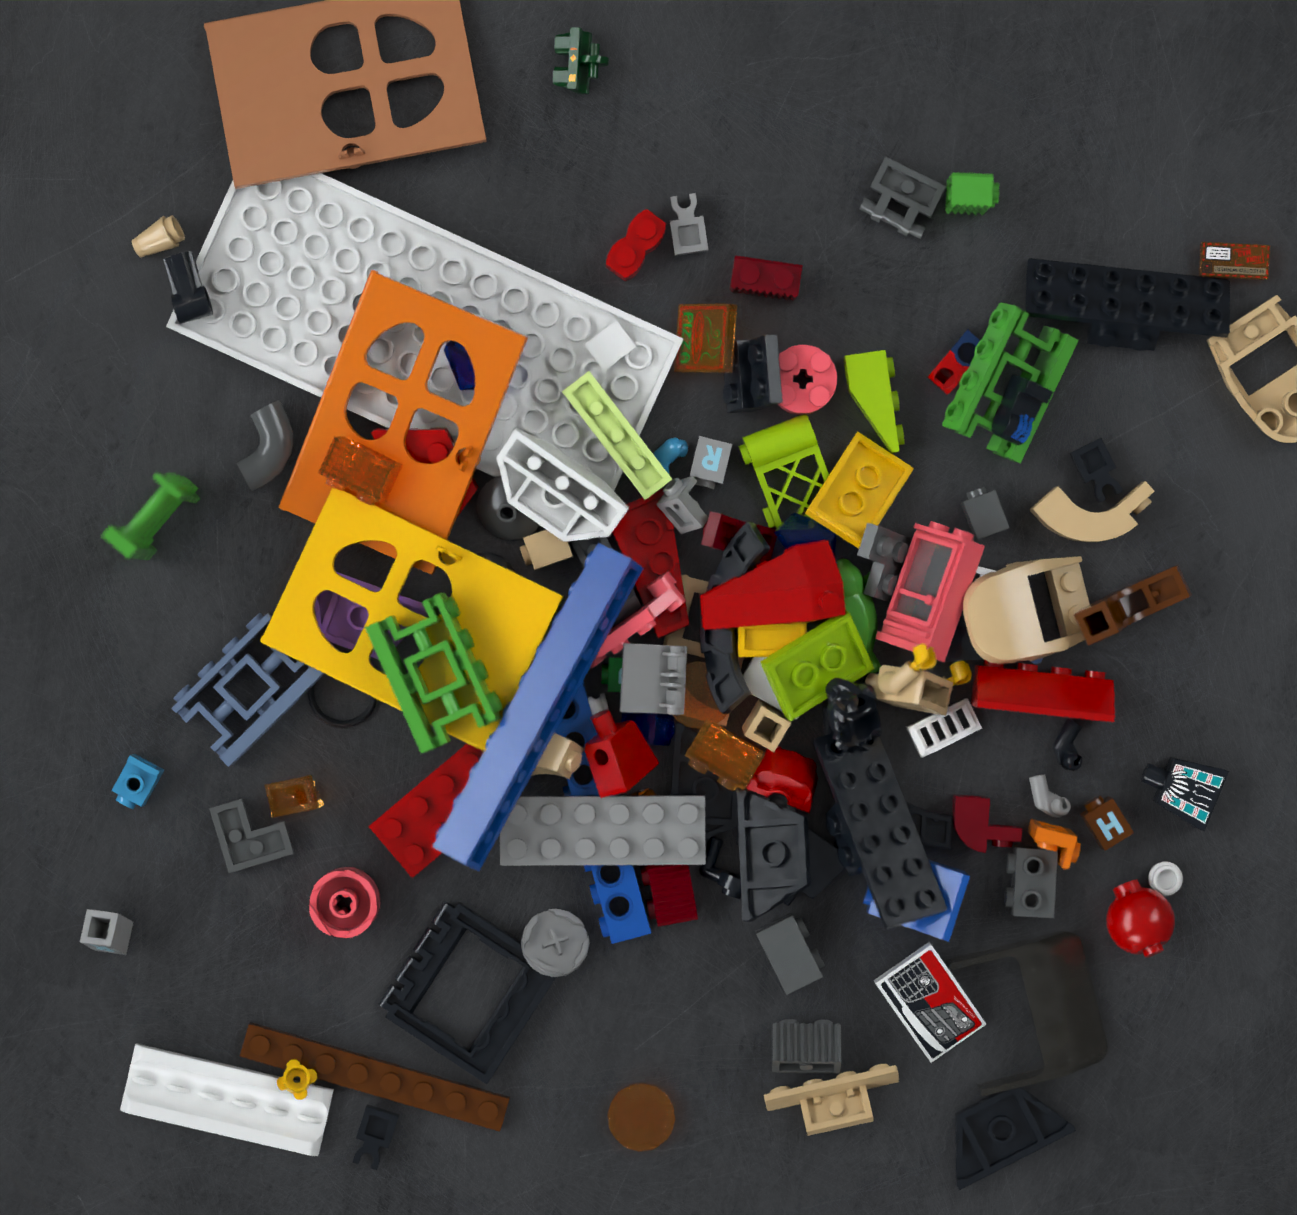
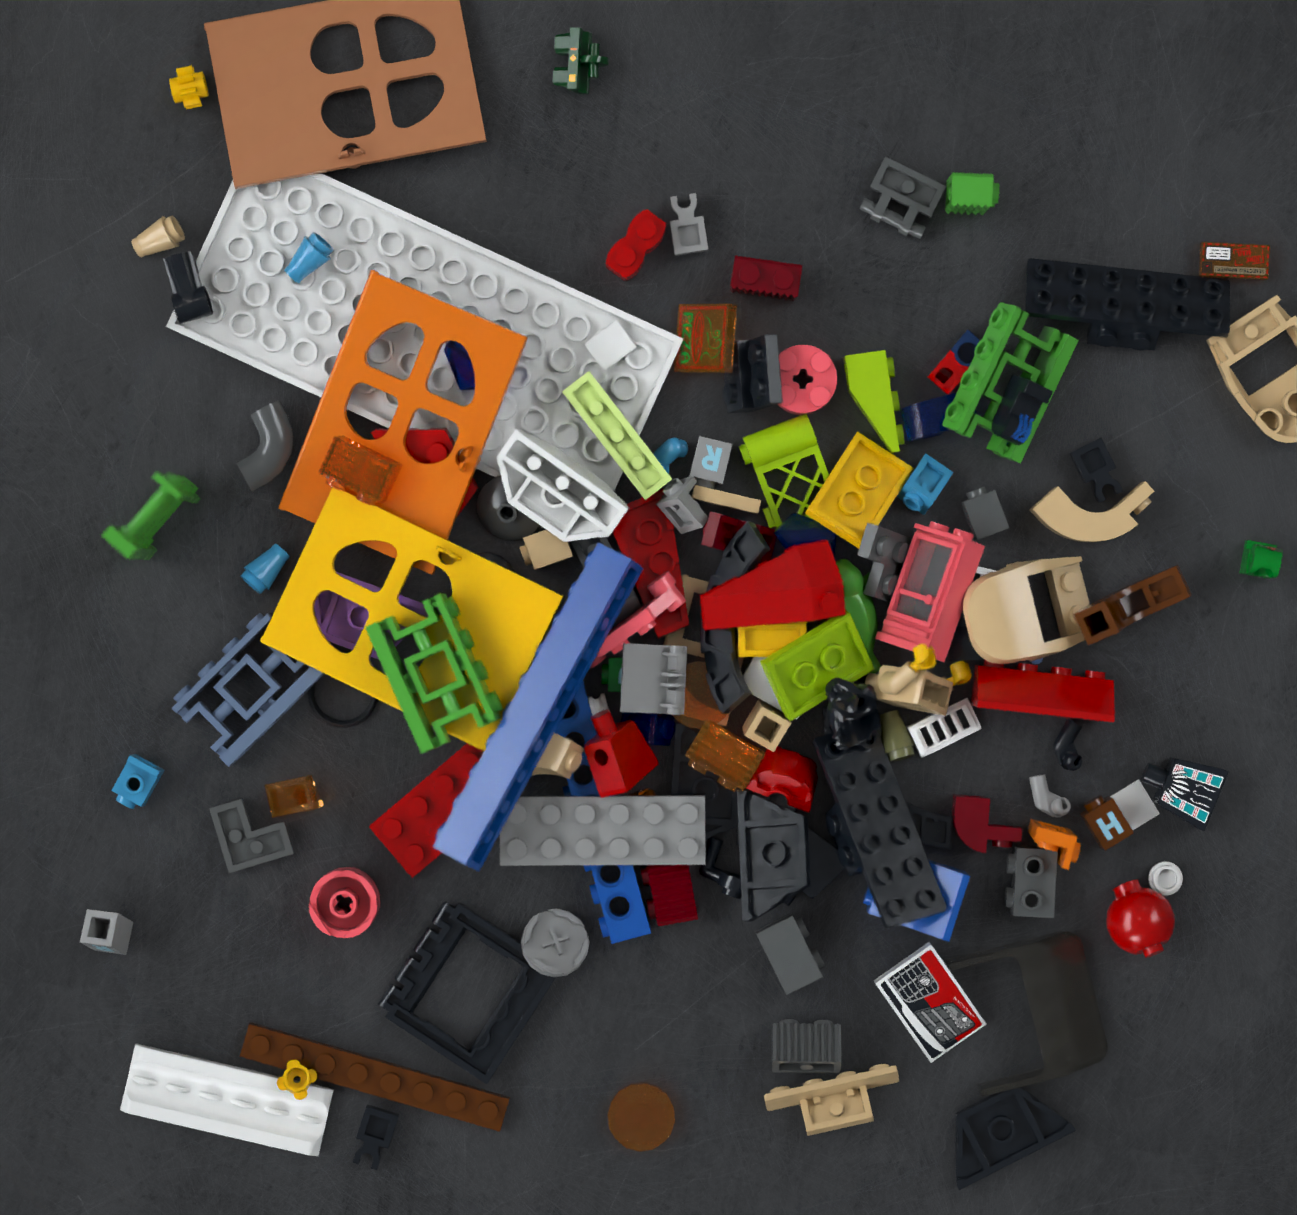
none -> yellow gear [169,65,209,110]
none -> dark azure cone [241,543,290,594]
none -> dark azure cone [284,232,334,283]
none -> tan tile [692,485,761,514]
none -> olive cone [880,710,916,763]
none -> dark azure bracket [897,453,954,514]
none -> clear blue slope [900,393,977,442]
none -> white sticker [1110,779,1160,830]
none -> green leg [1239,540,1282,579]

